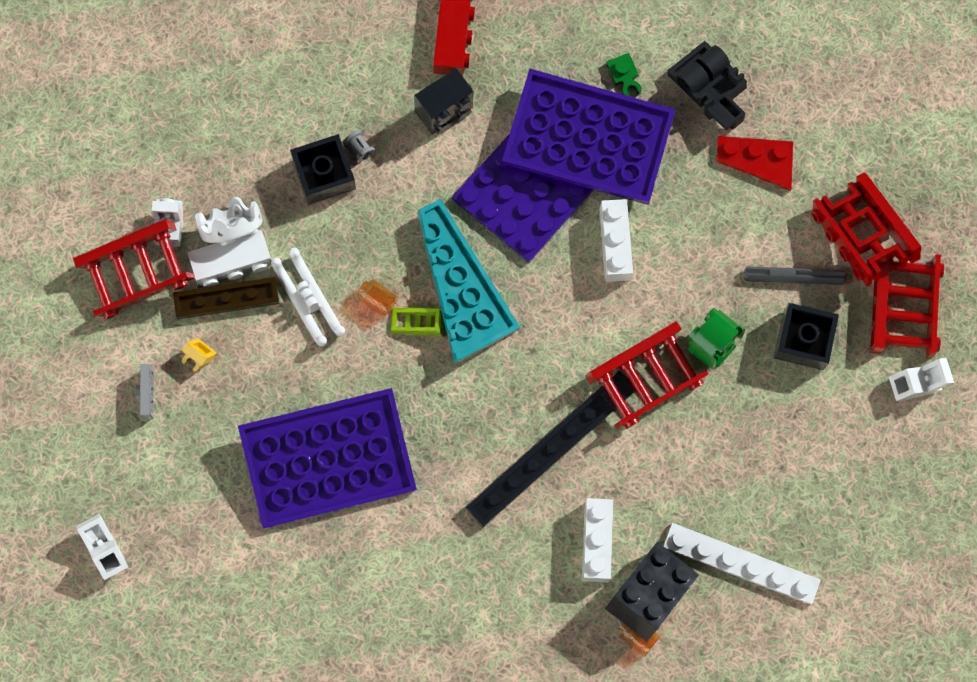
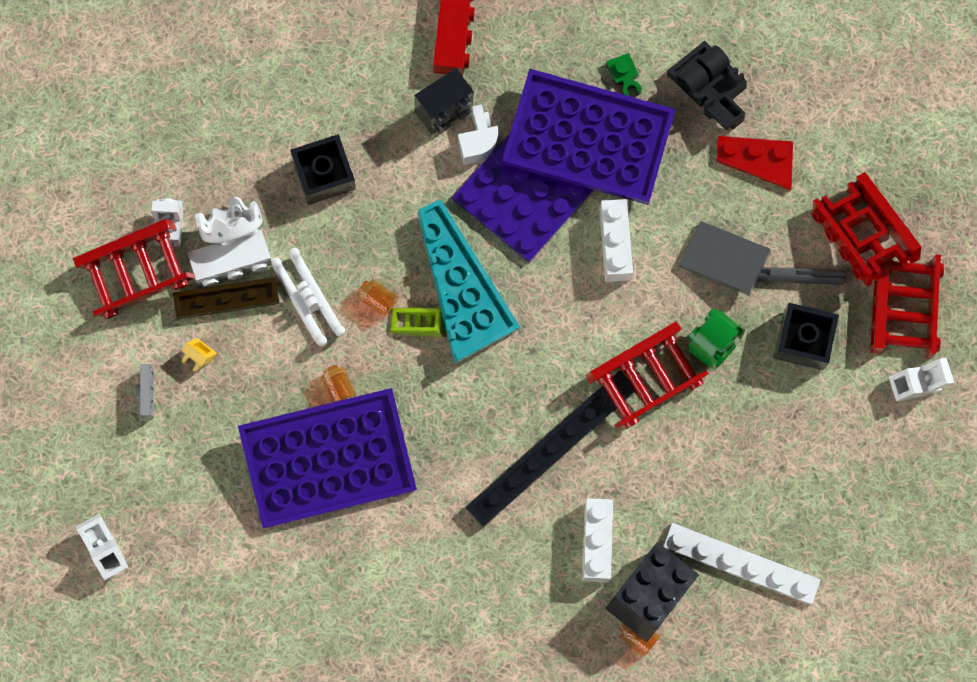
light grey bush [342,130,375,163] -> none
none -> clear orange brick [321,365,357,402]
none -> white brick [458,104,498,165]
none -> dark grey tile [679,221,771,296]

